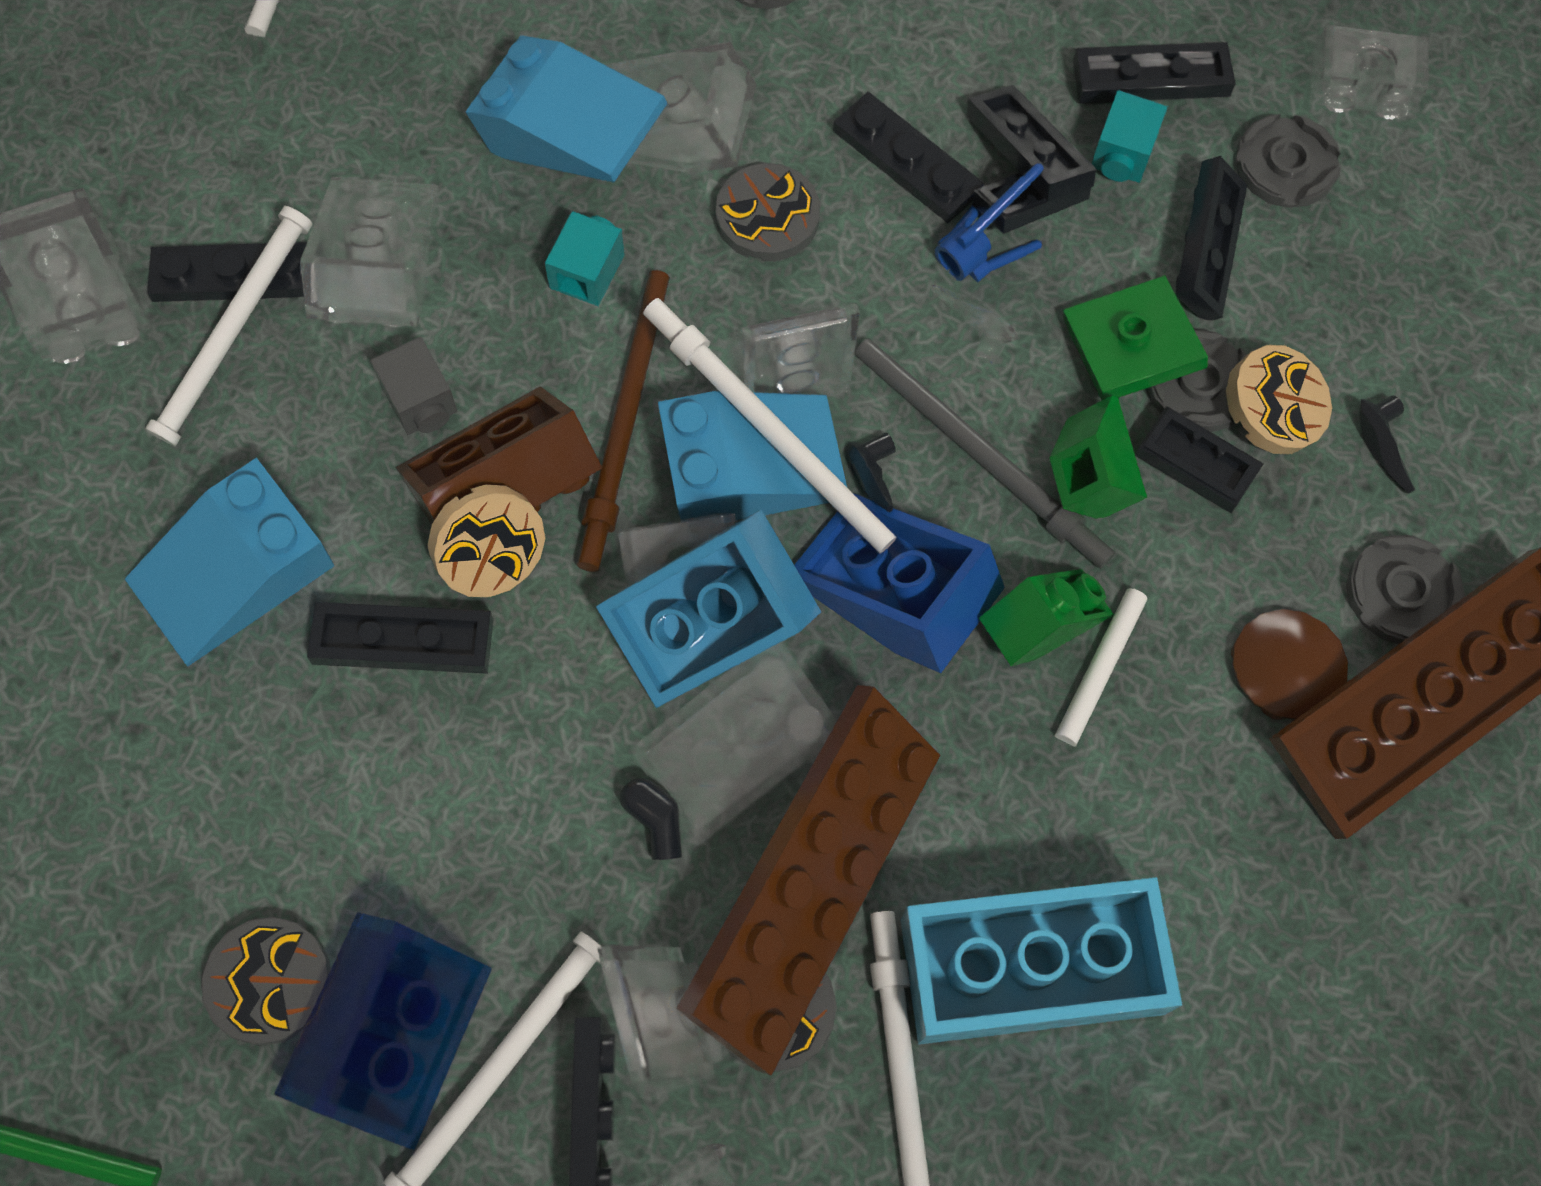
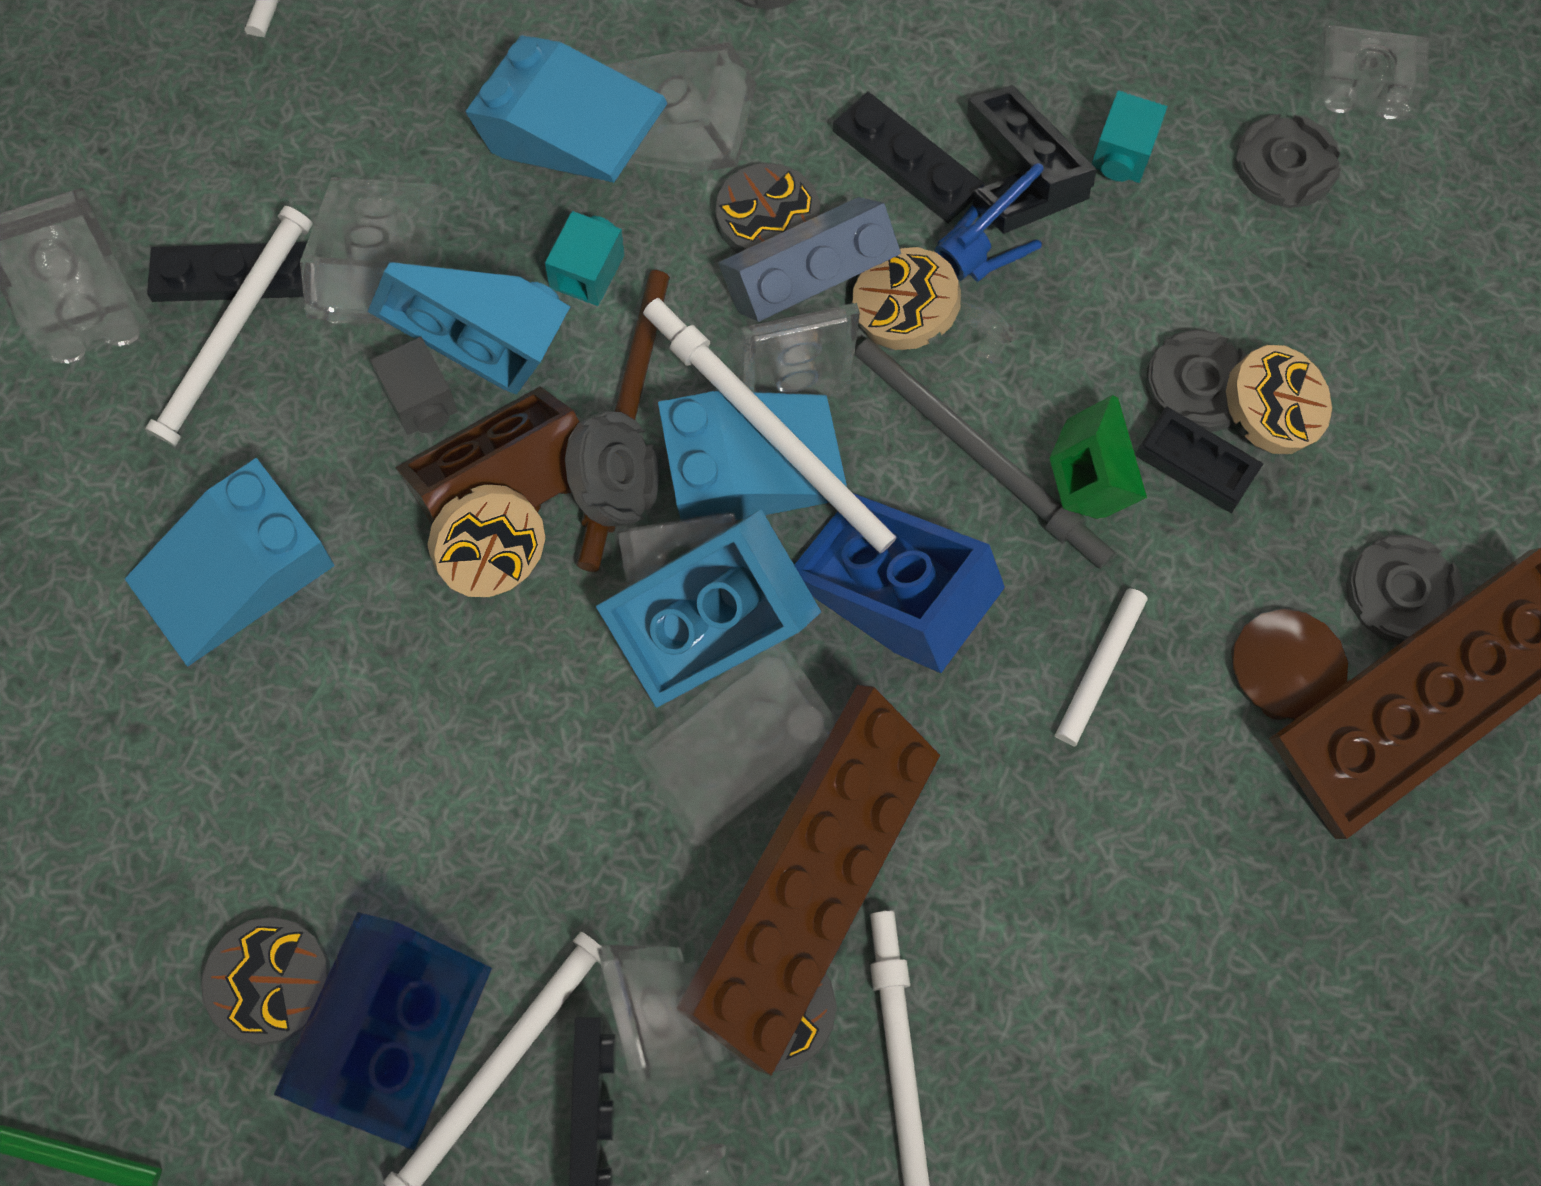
black plate [307,602,494,674] -> none
black arm [619,778,682,860] -> none
black bar [846,433,896,513] -> none
medium azure brick [900,877,1182,1045] -> none
green slope [979,569,1114,666] -> none
green plate [1063,275,1208,401] -> none
black plate [1073,42,1236,104] -> none
black plate [1175,156,1248,321] -> none
black bar [1360,396,1415,494] -> none
none -> dark azure slope [368,262,571,395]
none -> dark grey tile [565,412,660,526]
none -> sand blue brick [718,197,901,322]
none -> tan tile [852,247,961,350]

